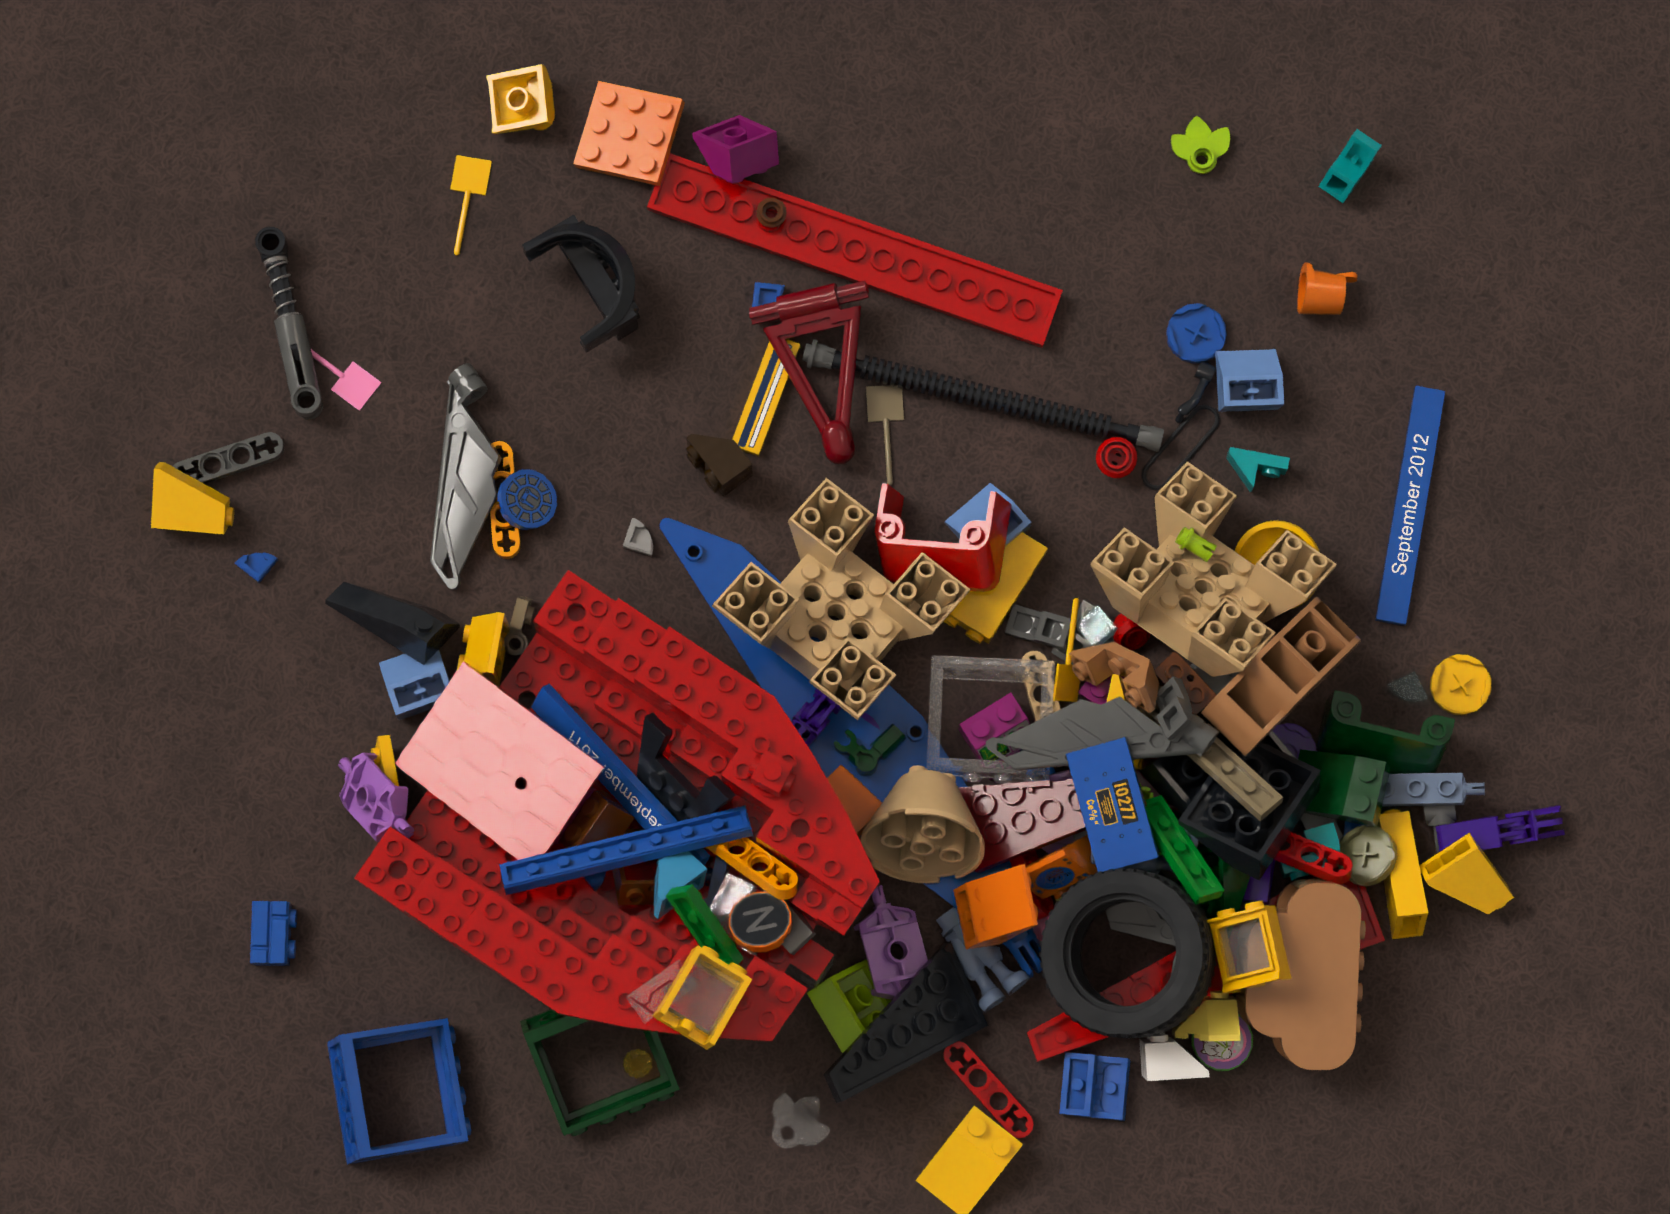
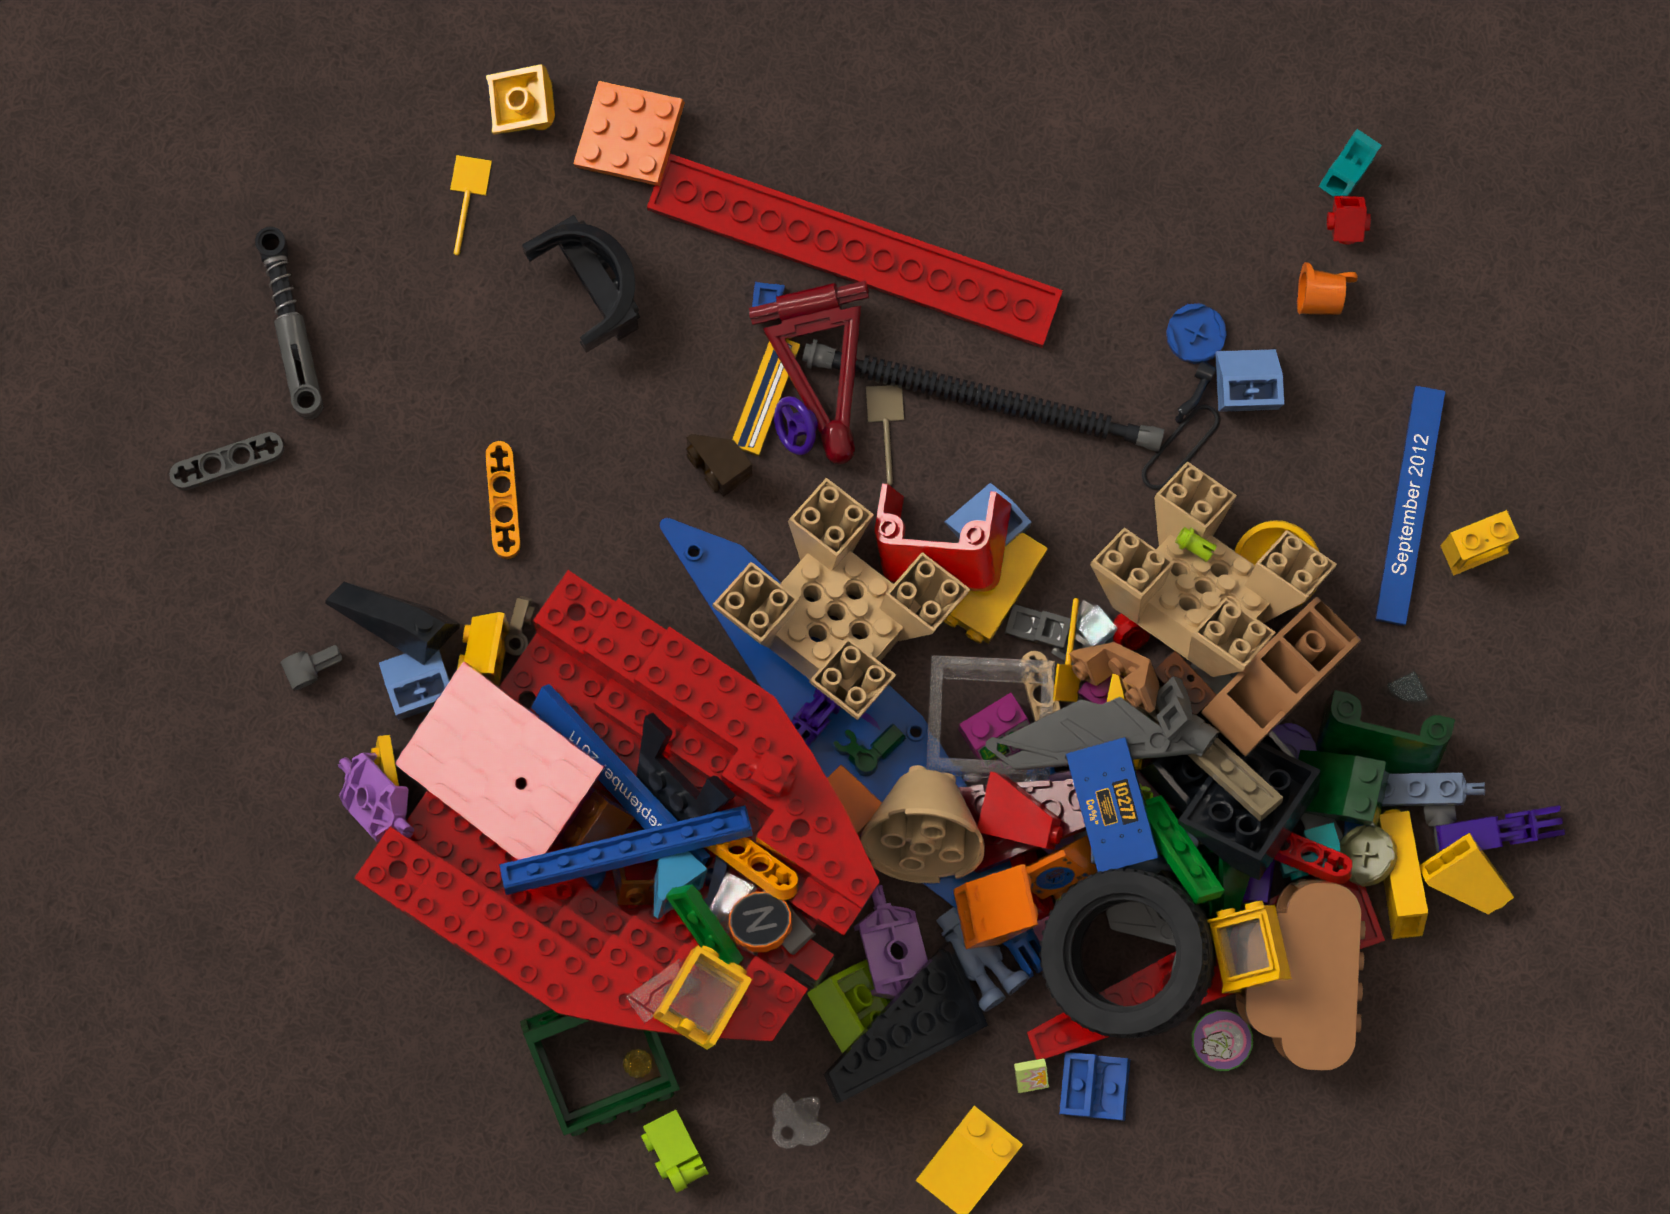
yellow slope [151,462,234,534] -> none
blue tile [235,553,278,583] -> none
blue brick [250,901,297,966] -> none
bright pink piece [311,349,382,411] -> none
blue windscreen [327,1018,471,1165] -> none
wing [430,363,502,590] -> none
tile [497,469,557,530] -> none
light grey tile [623,518,653,557] -> none
magenta slope [693,115,779,183] -> none
reddish brown plate [757,198,787,228] -> none
red beam [943,1041,1034,1139] -> none
red cone [1096,437,1137,478] -> none
white slope [1139,1032,1209,1081] -> none
lime plate [1171,116,1230,174] -> none
light yellow slope [1172,991,1241,1041] -> none
teal slope [1226,447,1290,492] -> none
yellow tile [1430,654,1491,715] -> none
none -> dark grey axle [280,645,343,691]
none -> lime hinge [641,1110,709,1193]
none -> dark purple piece [774,396,818,455]
none -> red slope [978,771,1063,850]
none -> yellowish green tile [1014,1058,1049,1093]
none -> red brick [1327,196,1371,245]
none -> yellow window [1440,510,1519,576]

